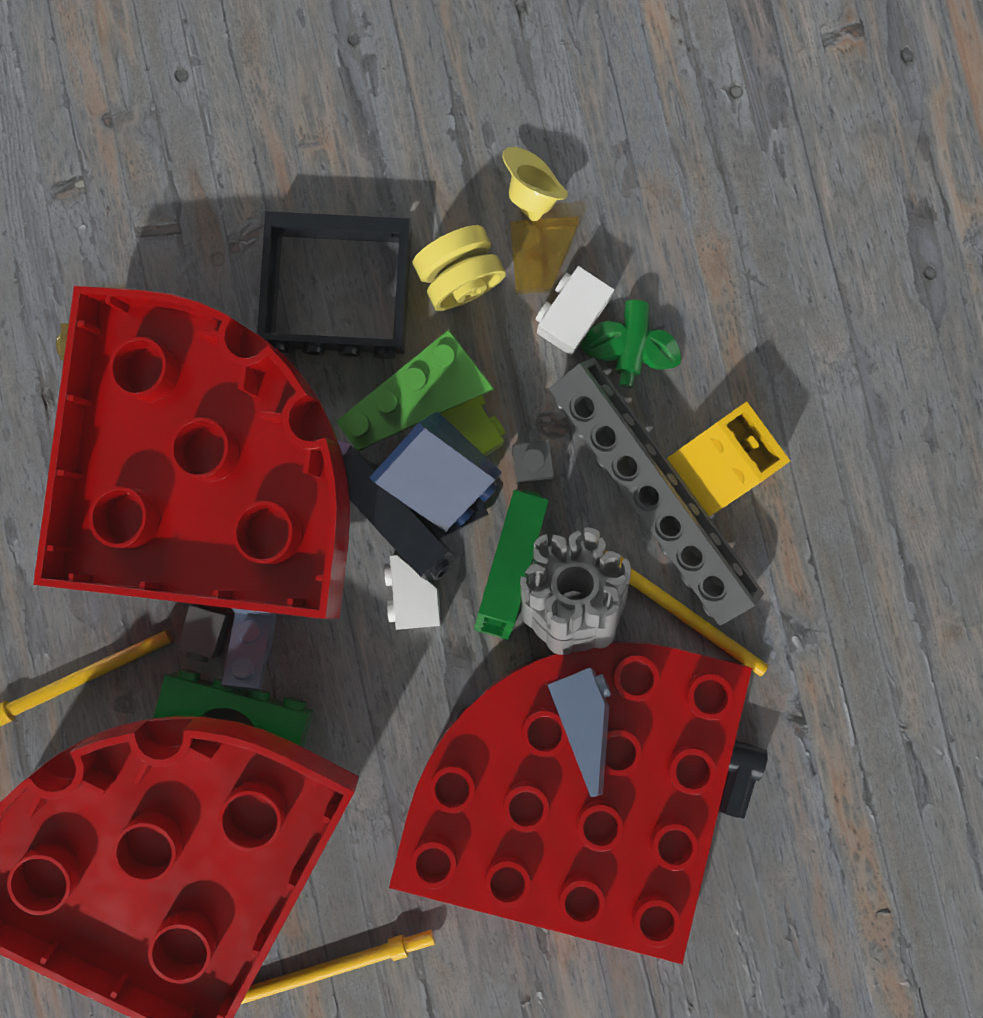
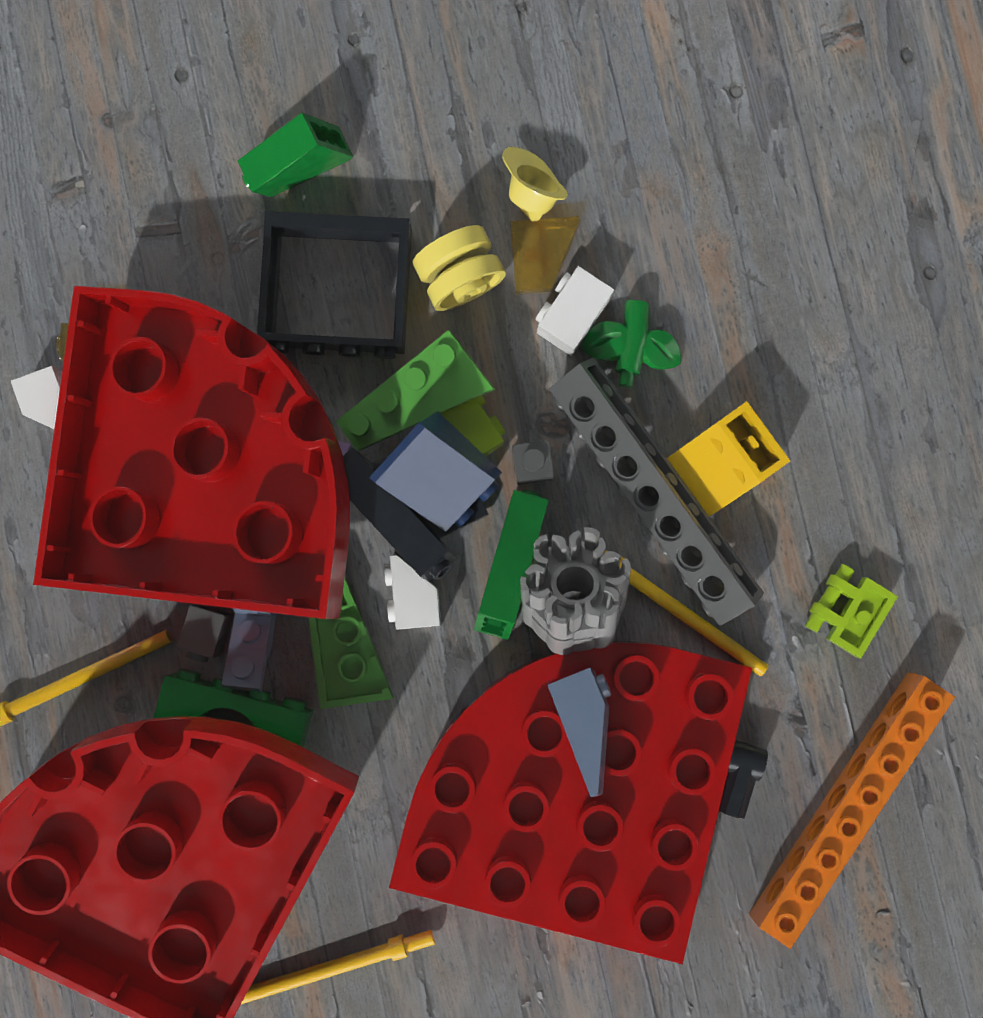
none -> white slope [11,366,62,429]
none -> green slope [237,113,354,197]
none -> bright green wing [308,575,394,709]
none -> orange brick [749,672,955,949]
none -> lime plate [804,564,898,659]

